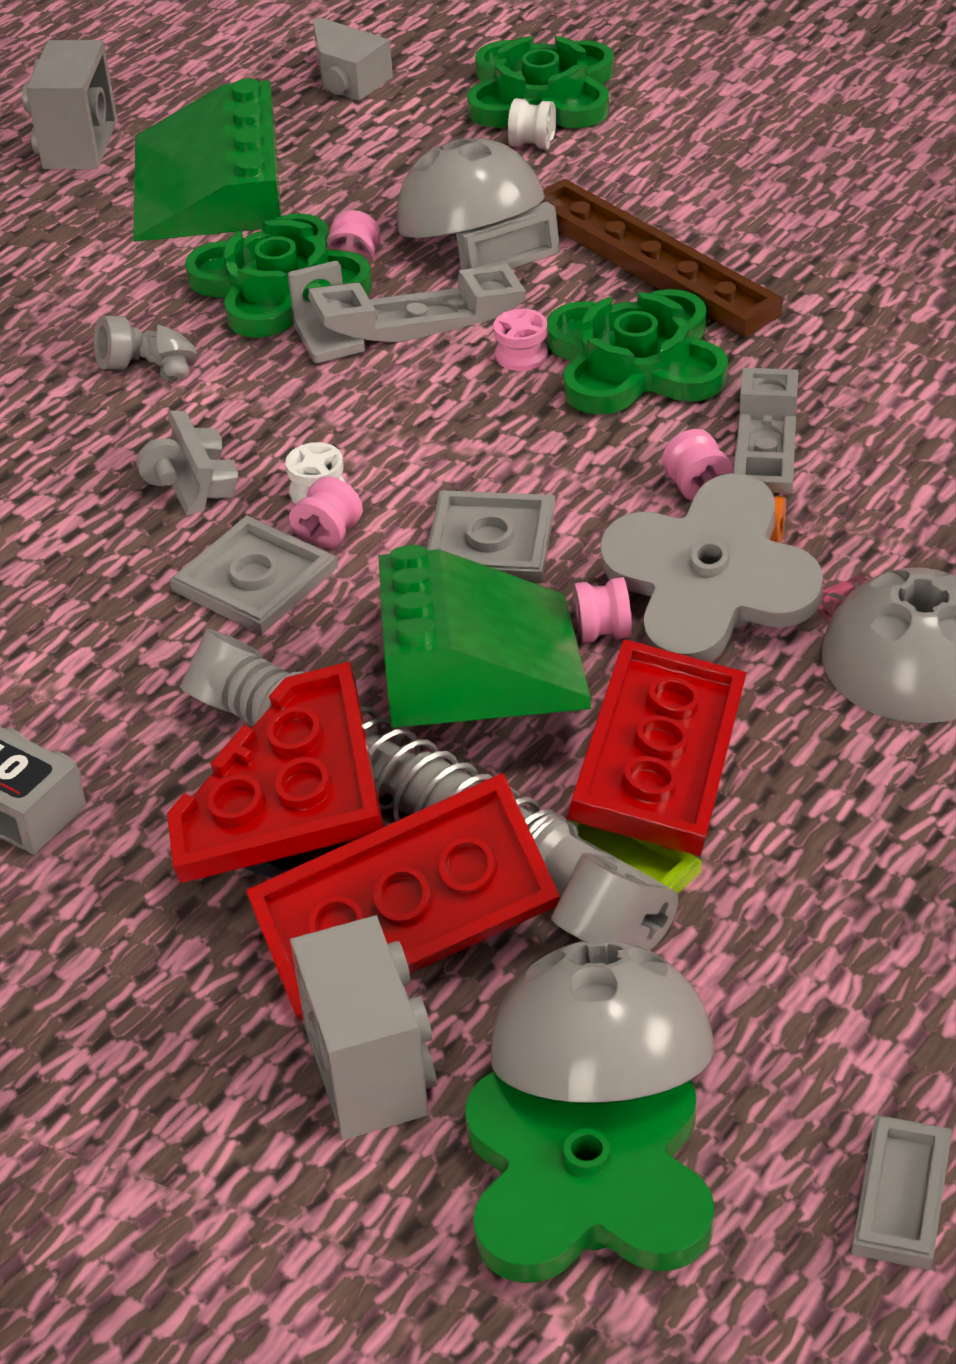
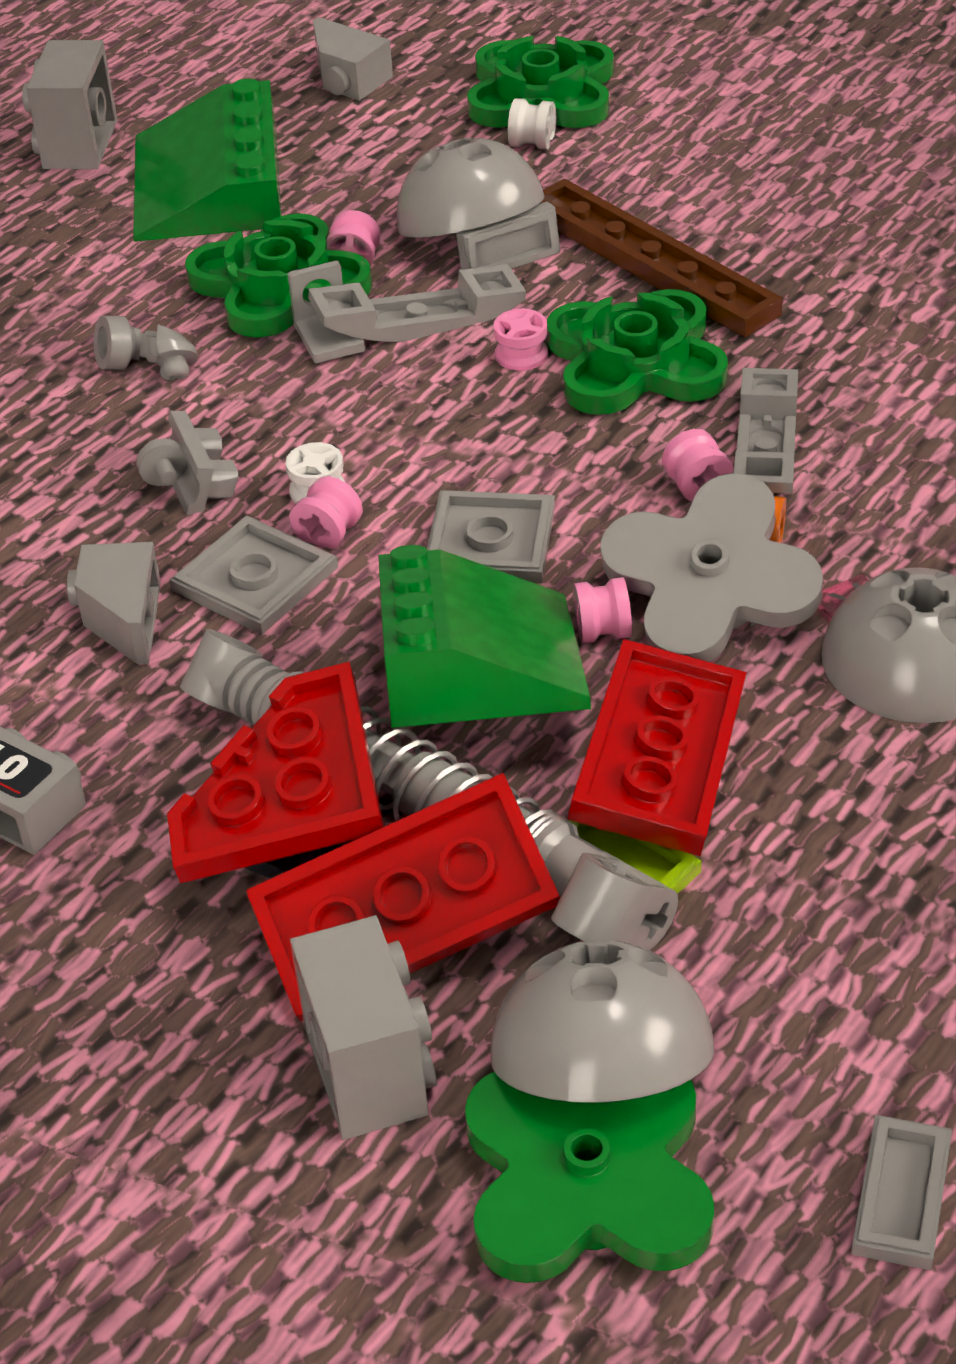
none -> light grey slope [67,542,161,664]

